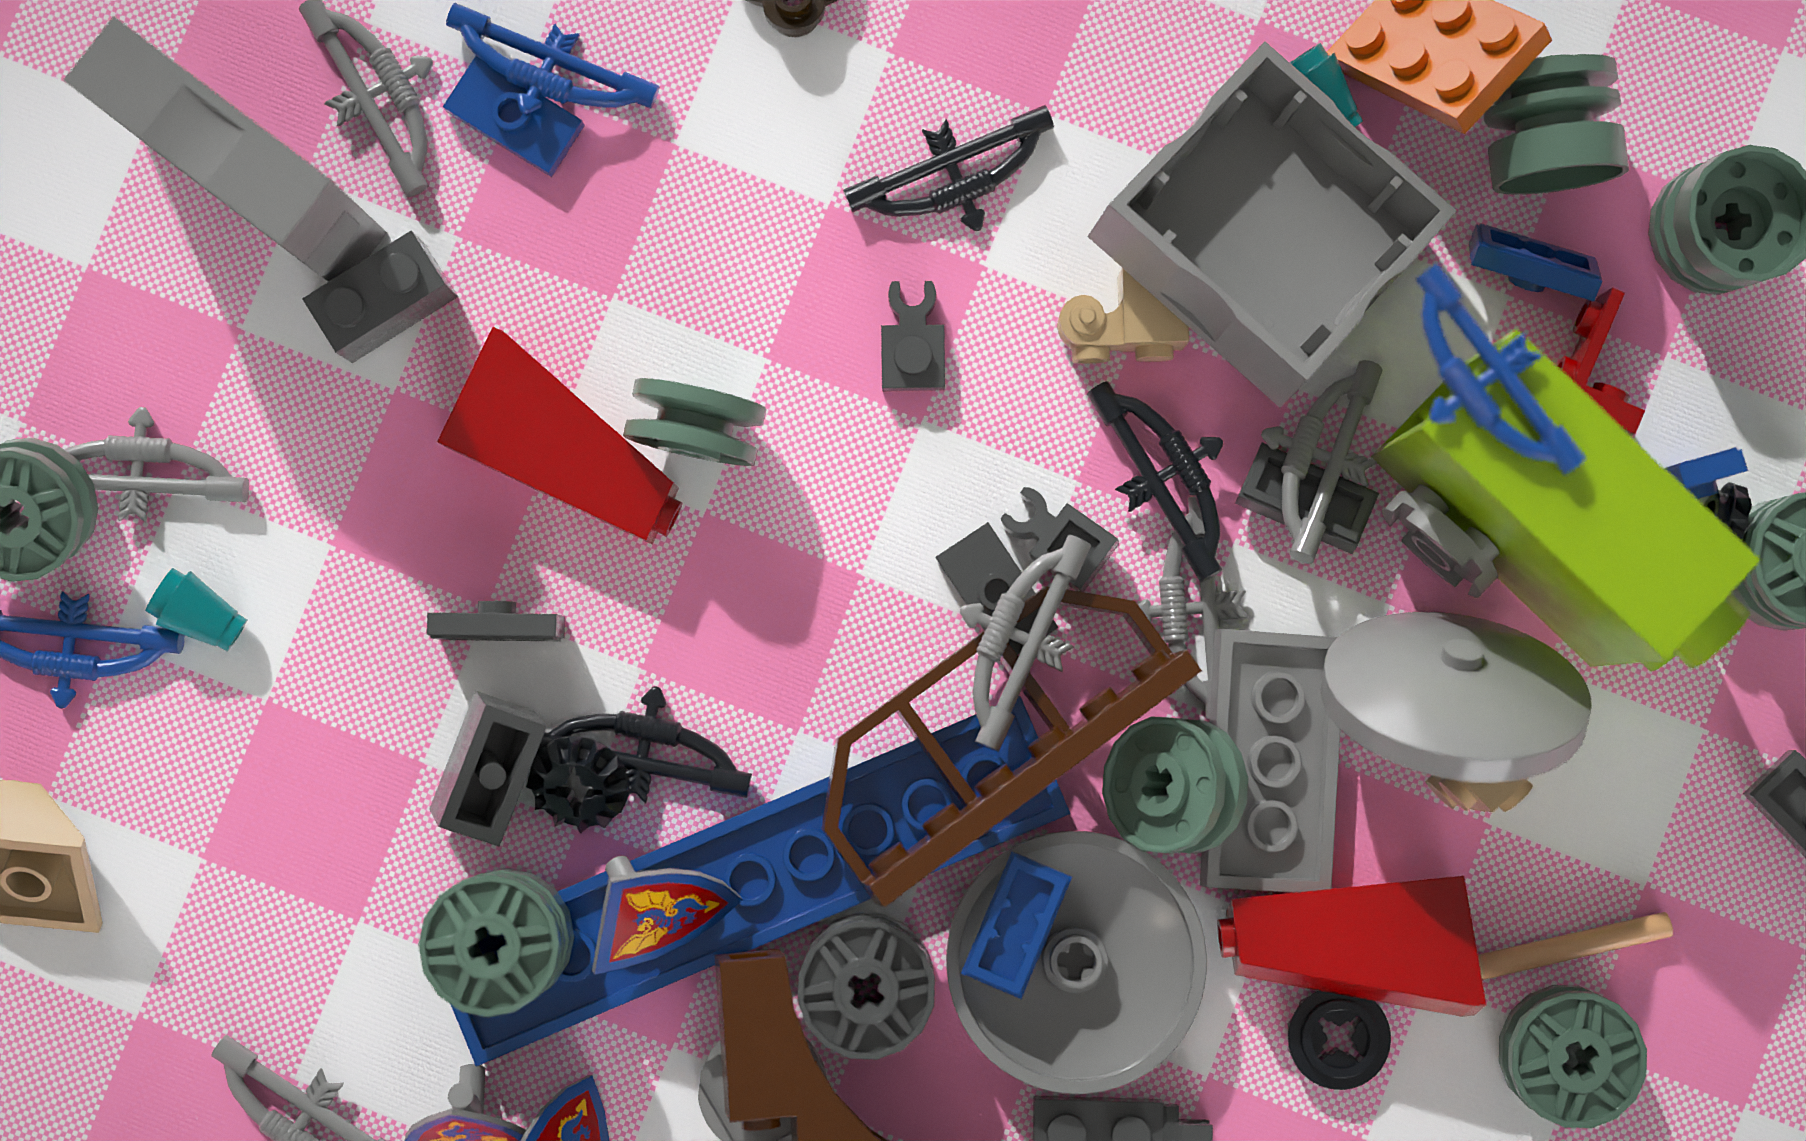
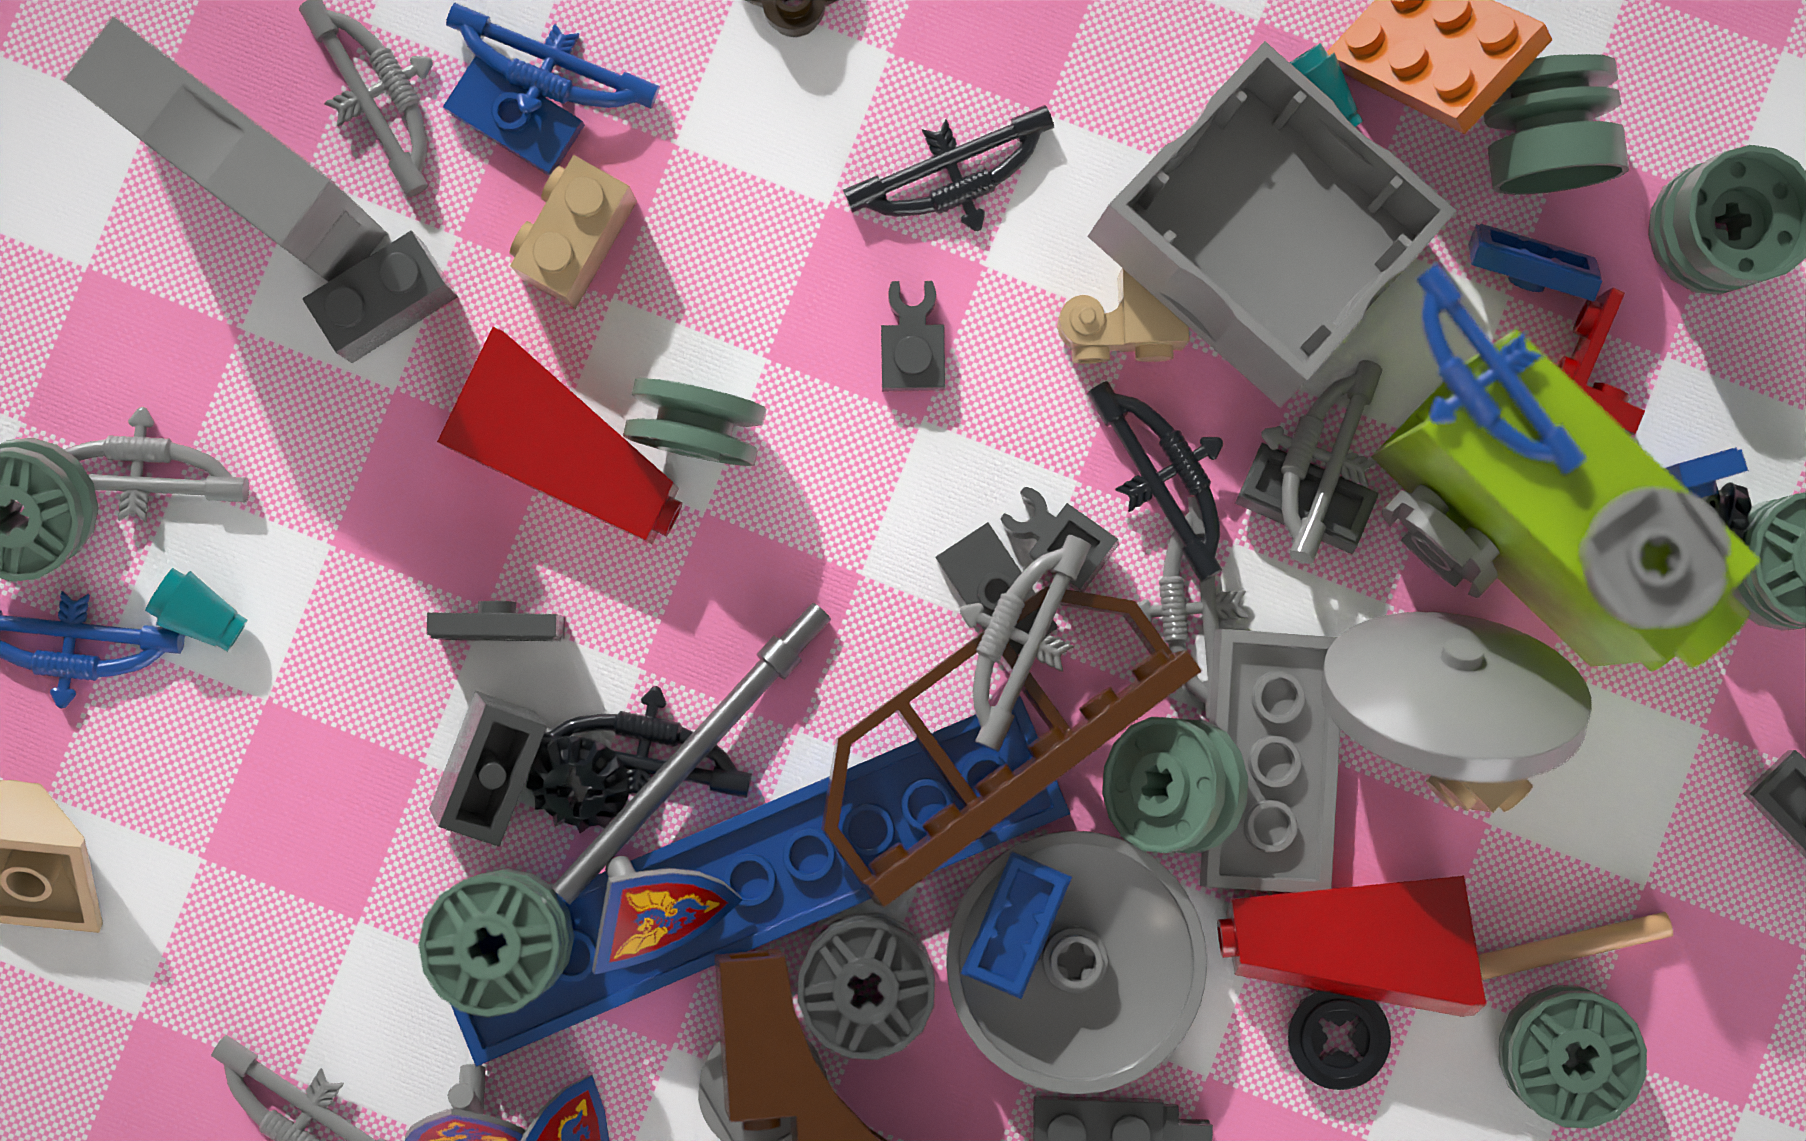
none -> tan brick [509,155,637,310]
none -> flat silver bar [551,602,831,904]
none -> light grey plate [1579,487,1730,629]

